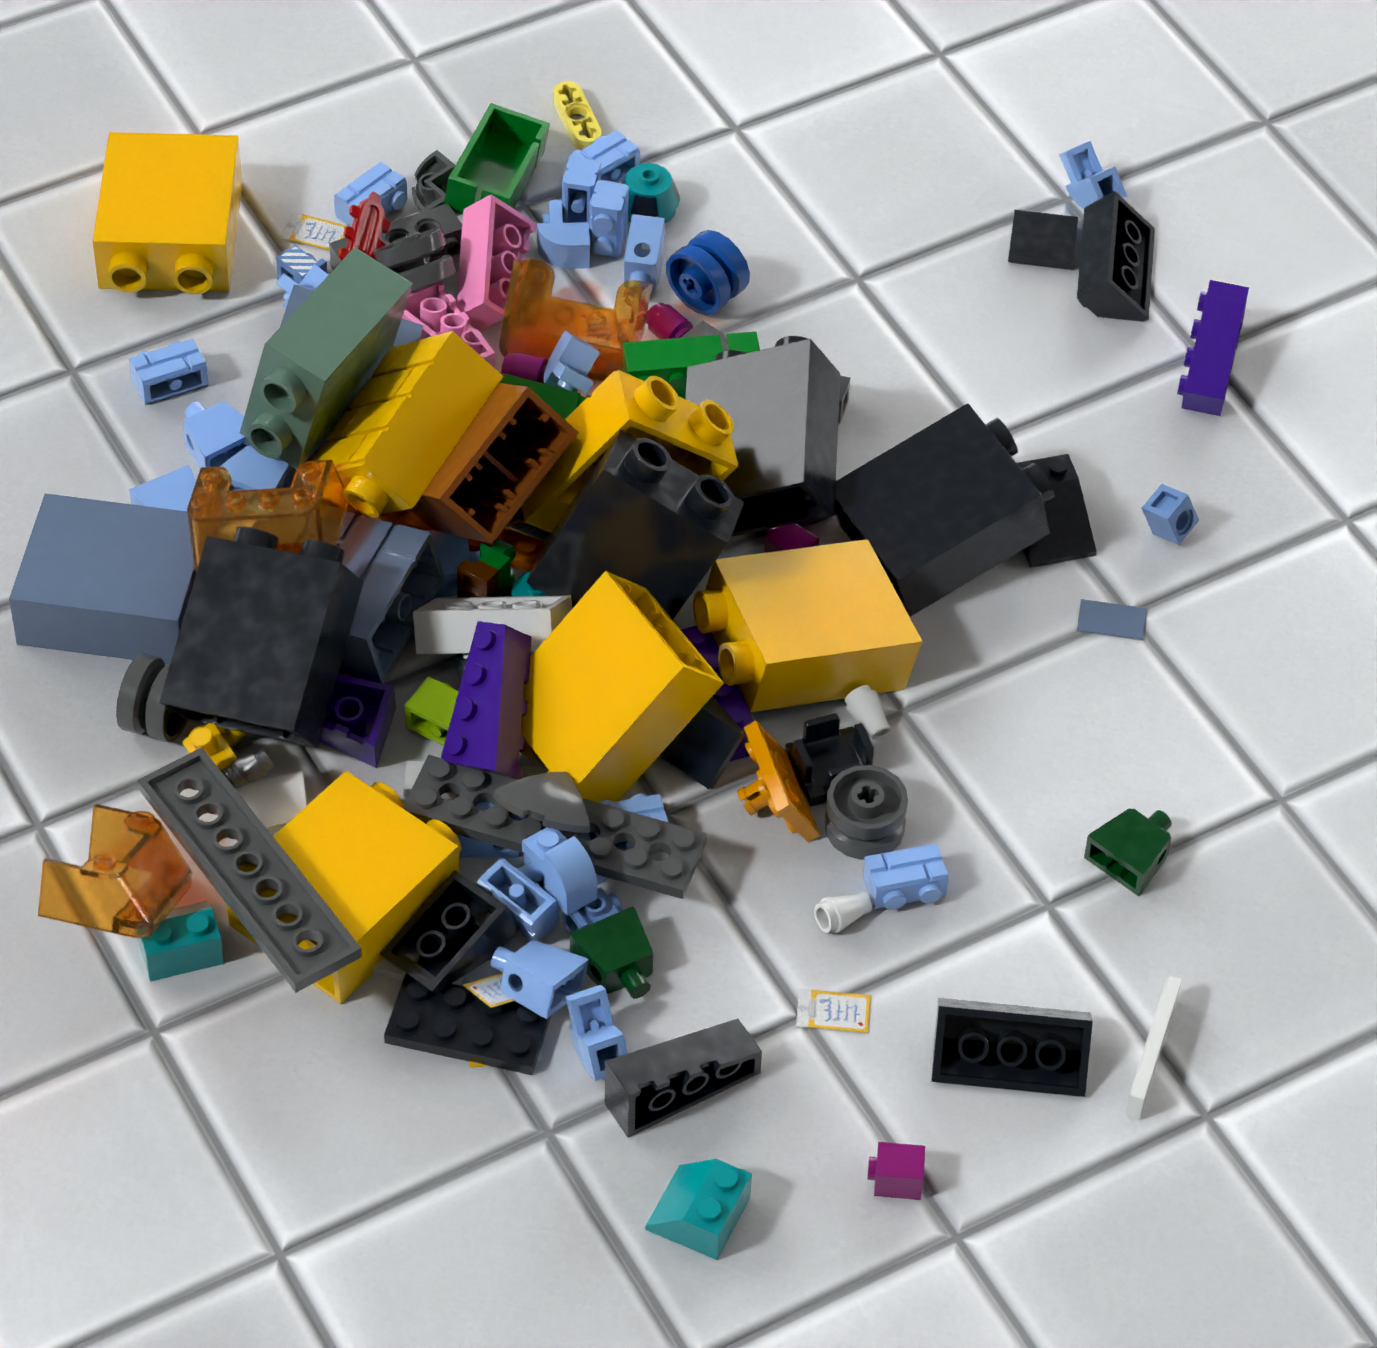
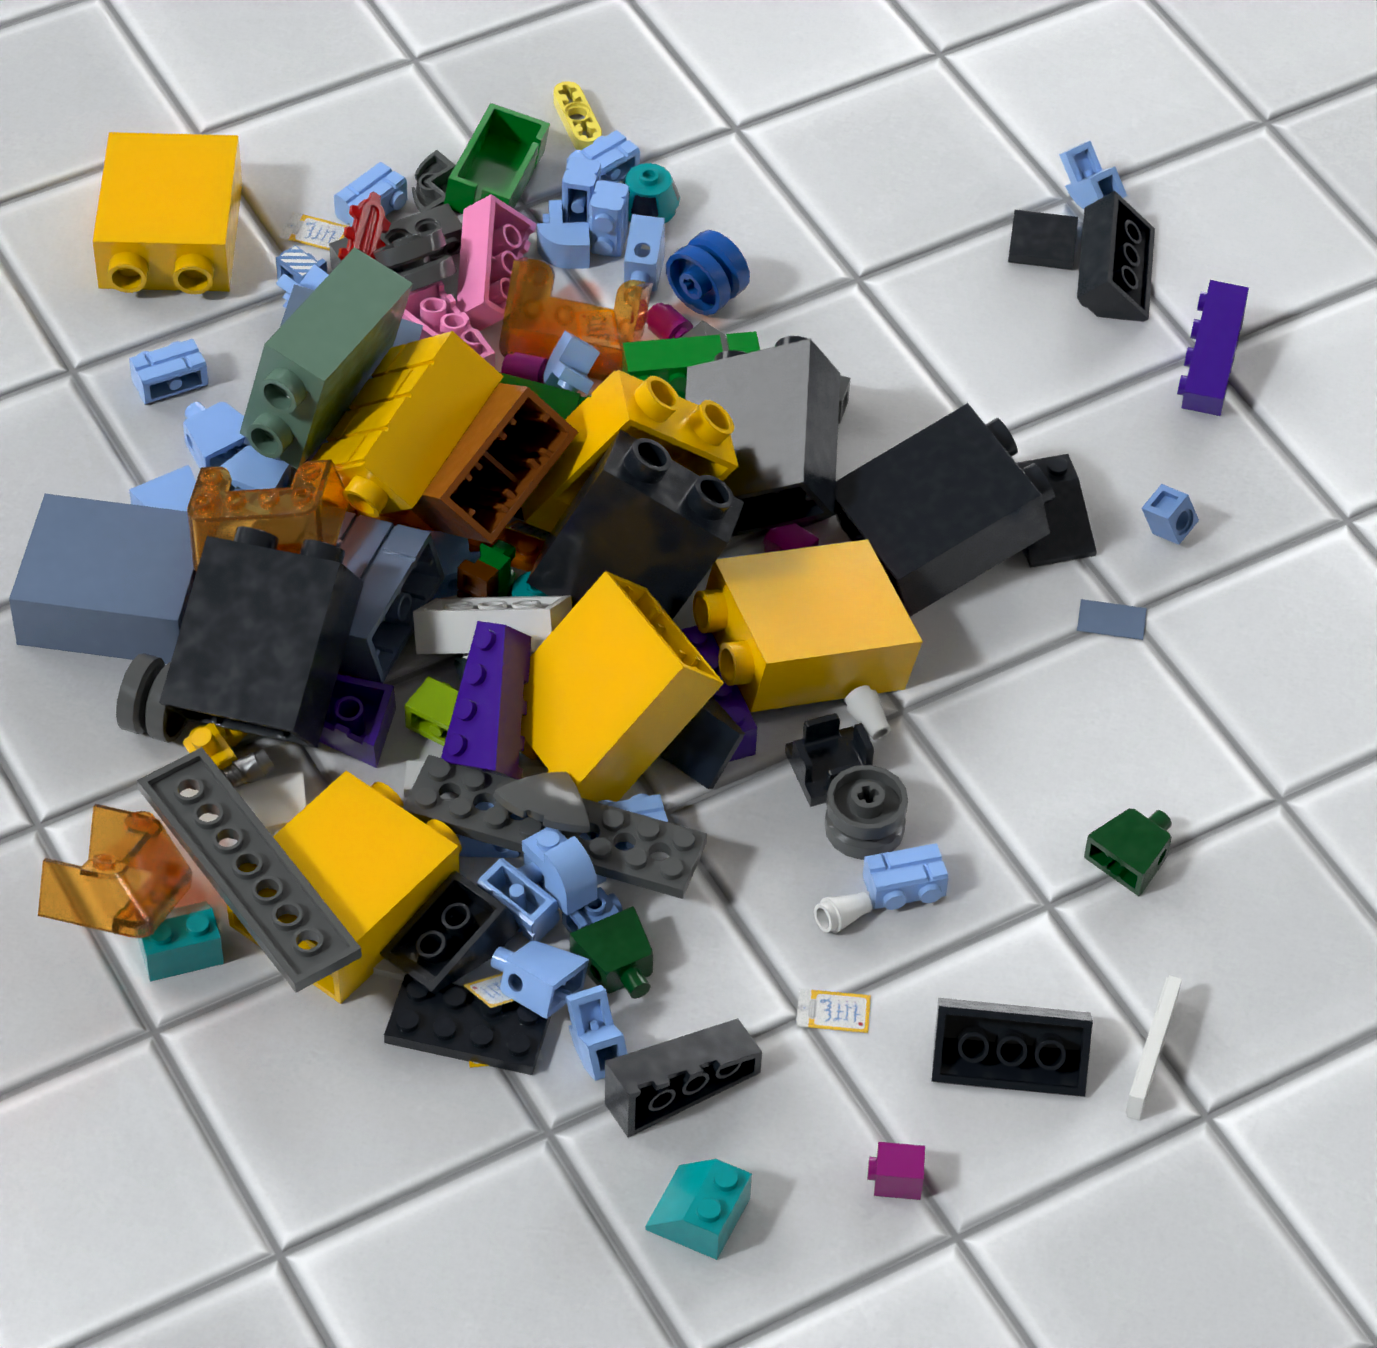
light orange plate [737,721,821,842] -> none

